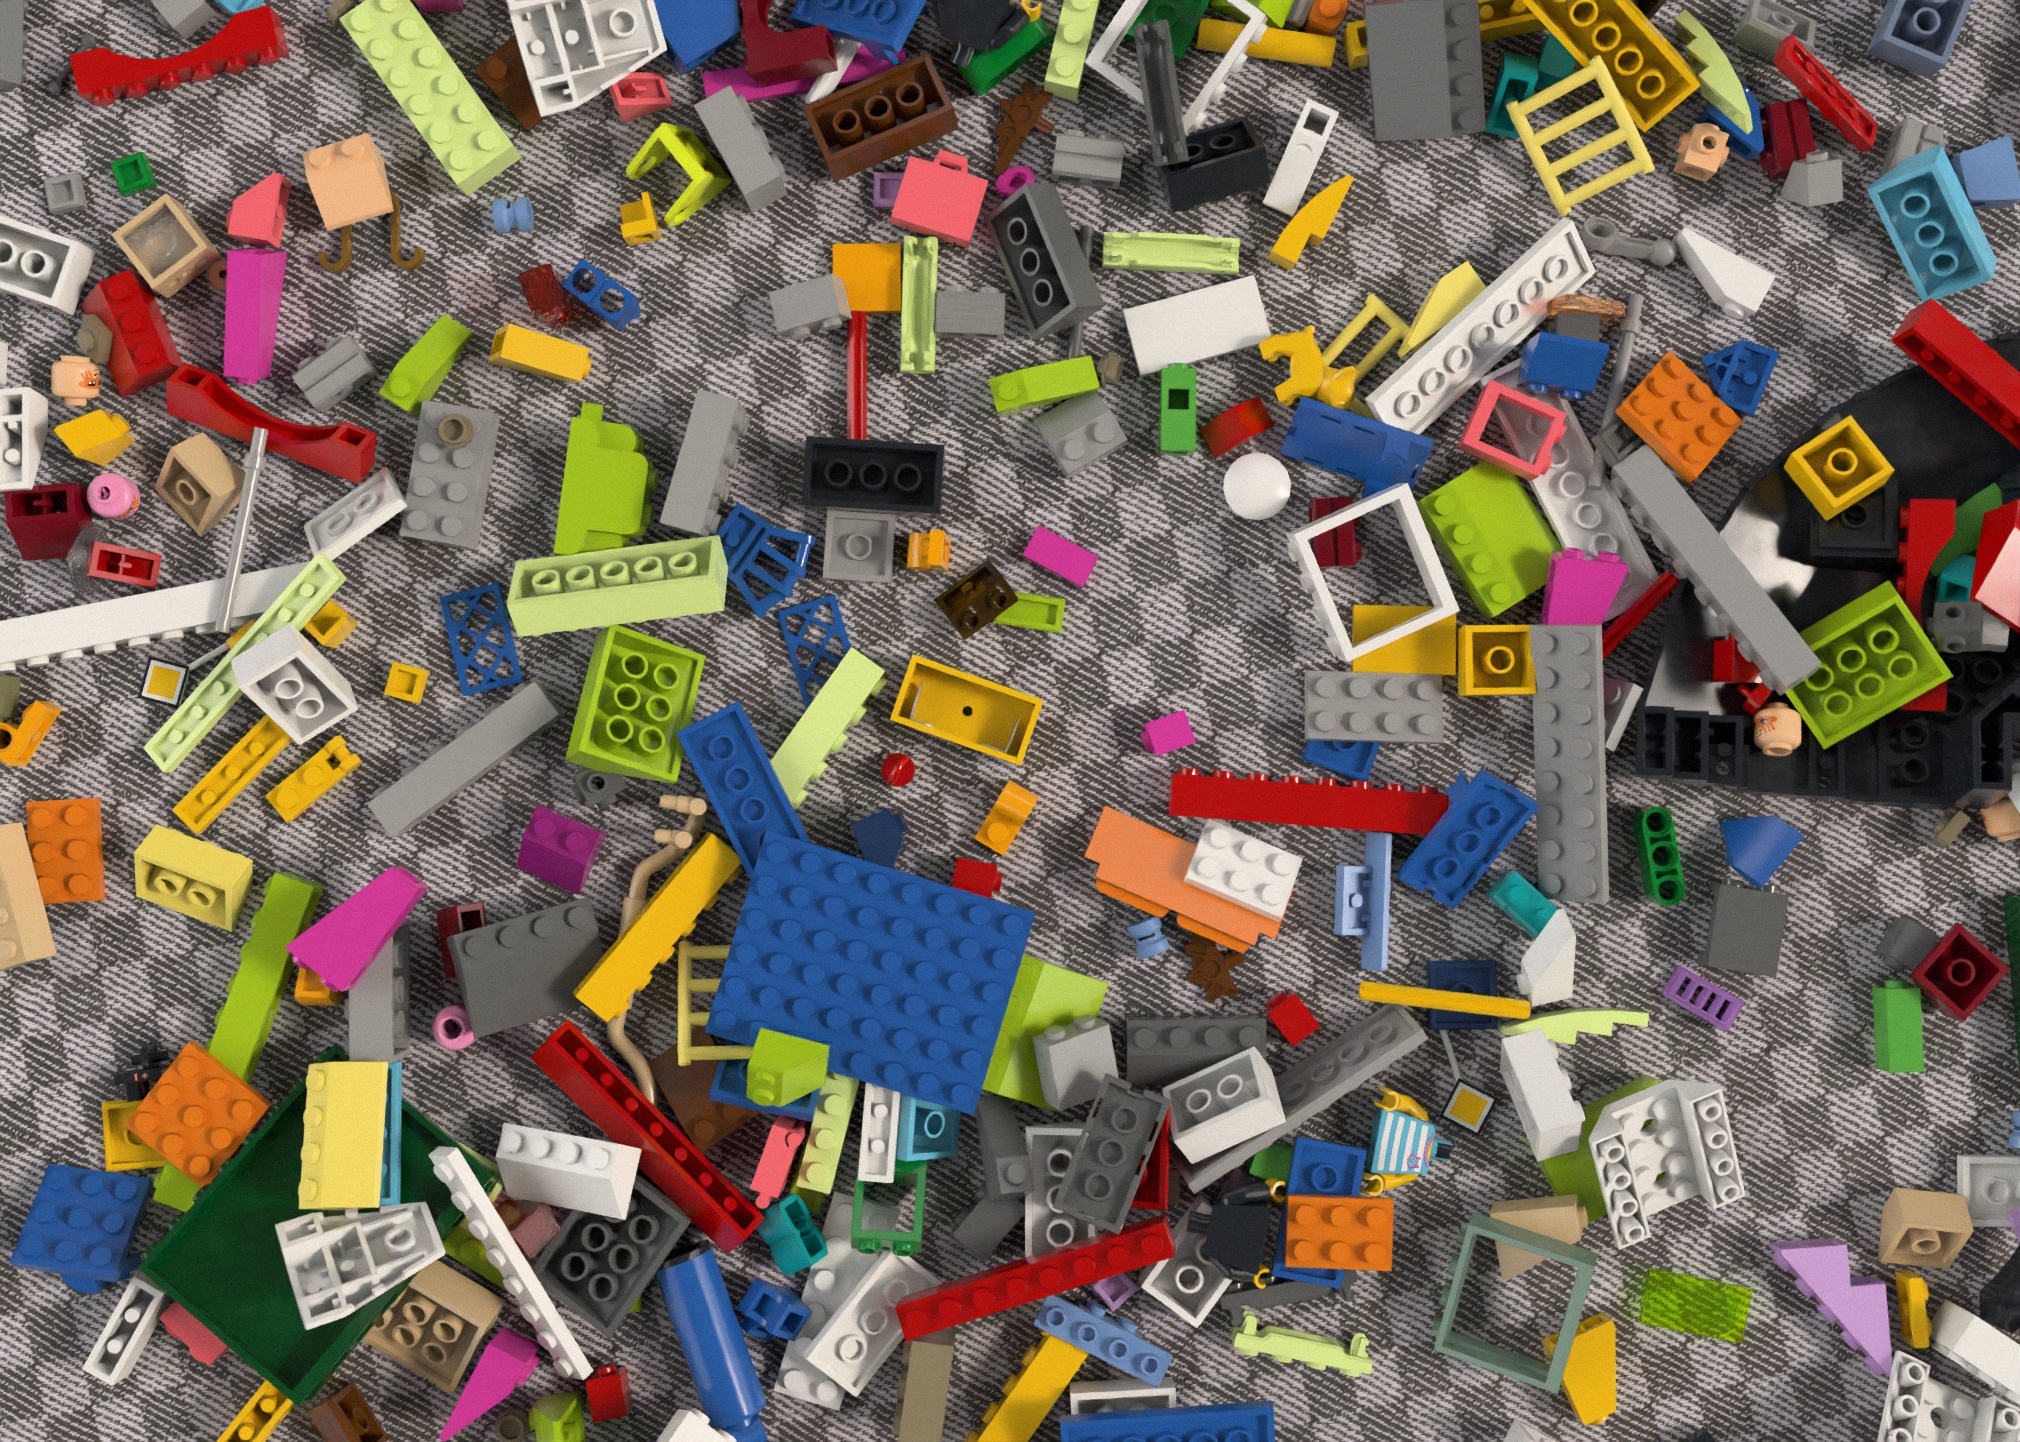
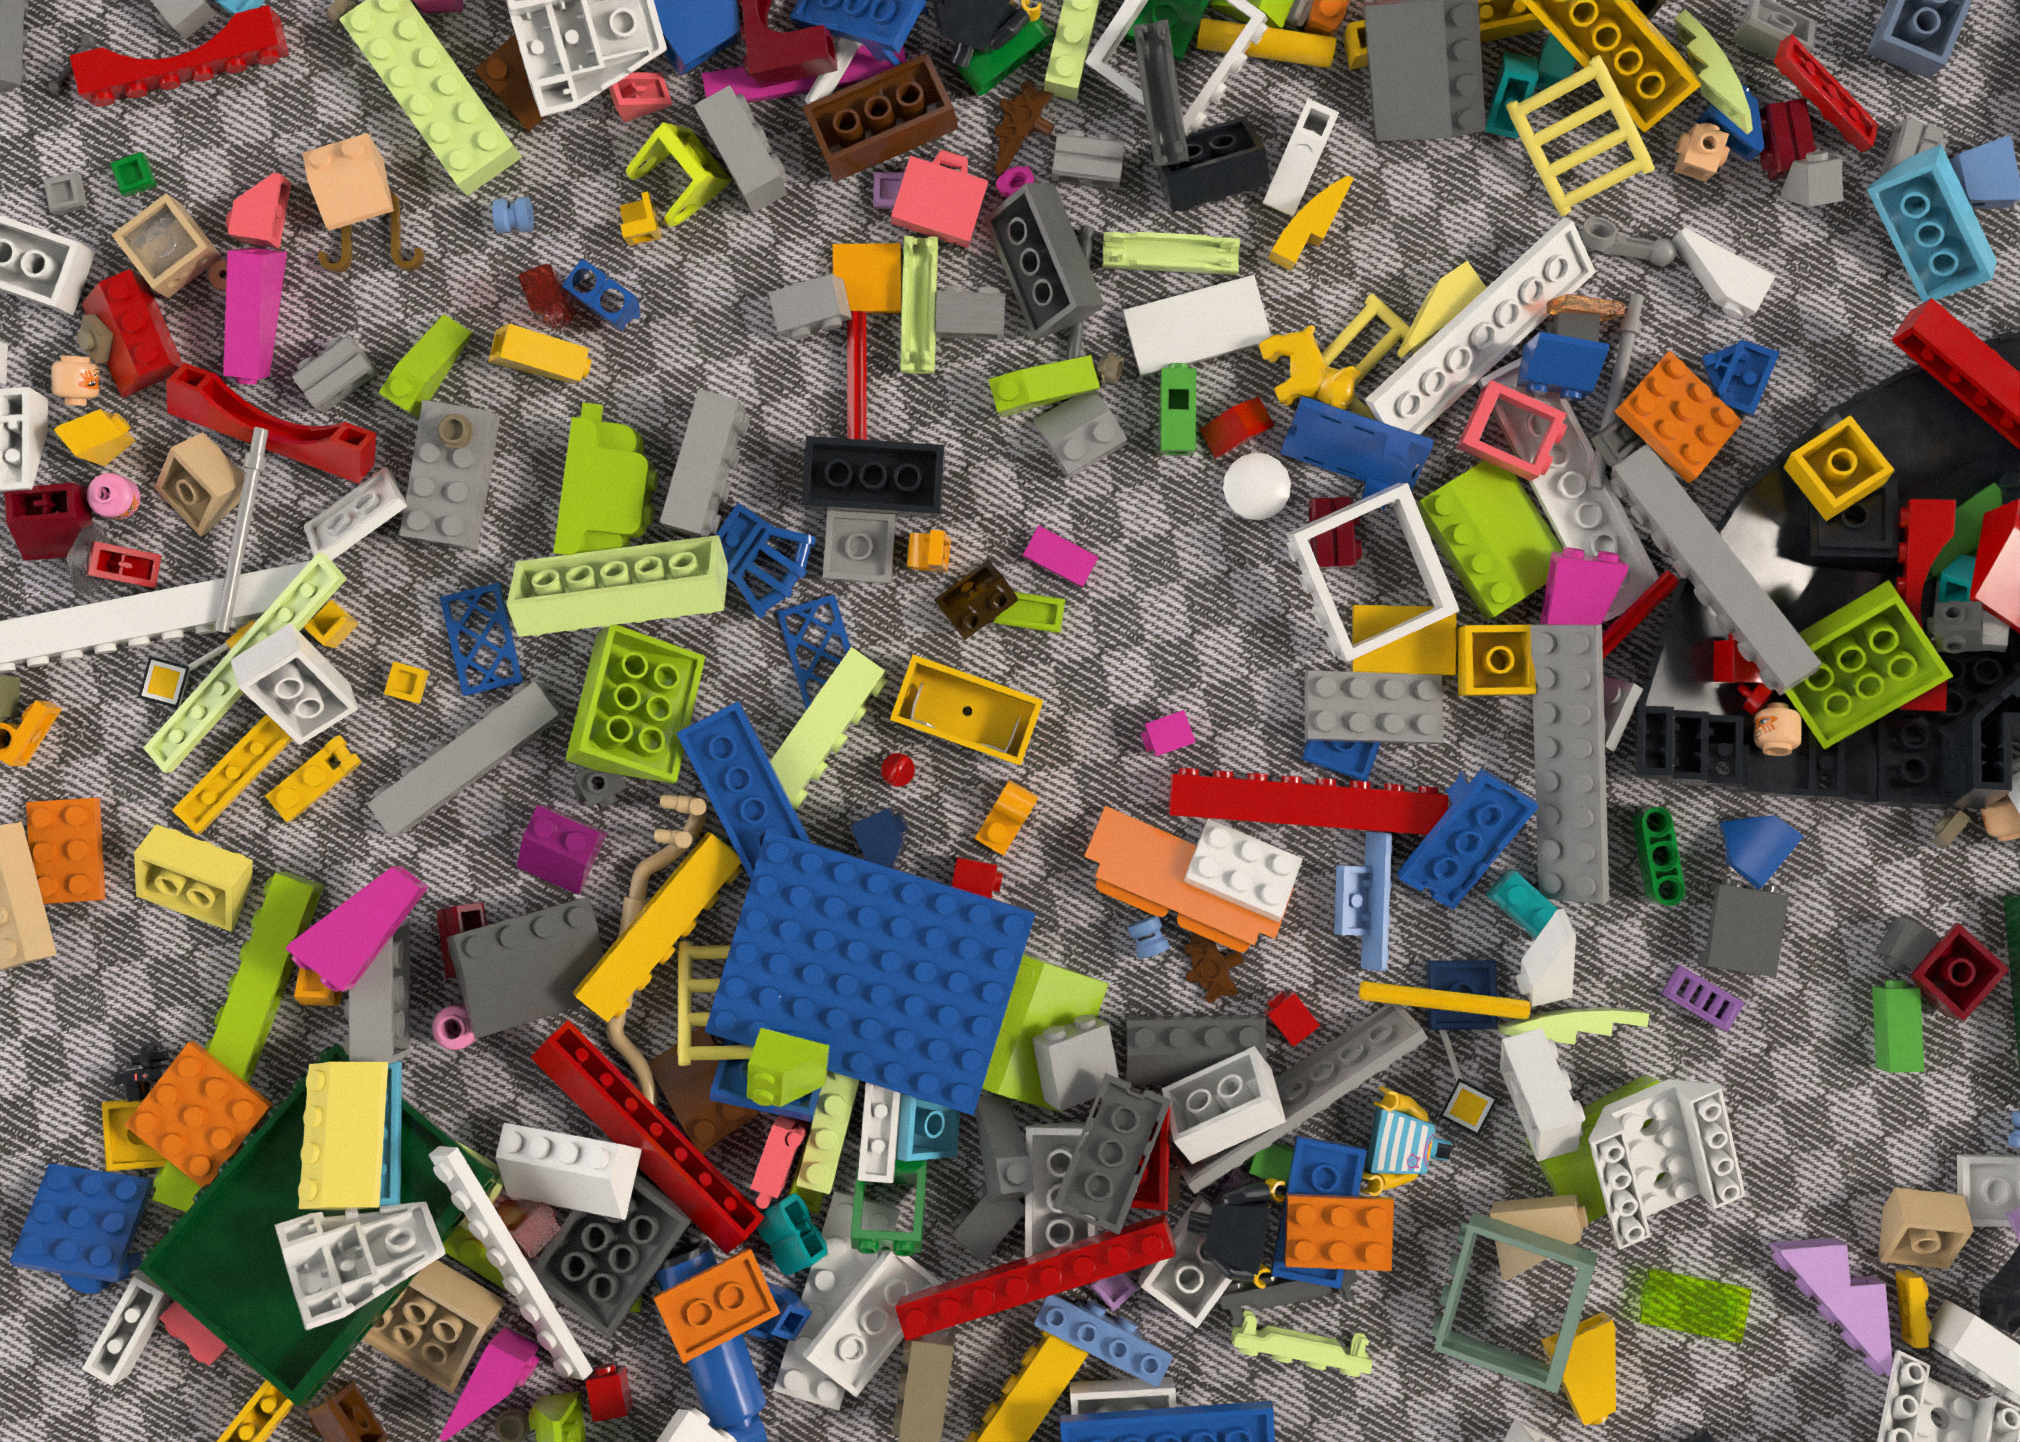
none -> orange plate [653,1247,780,1364]

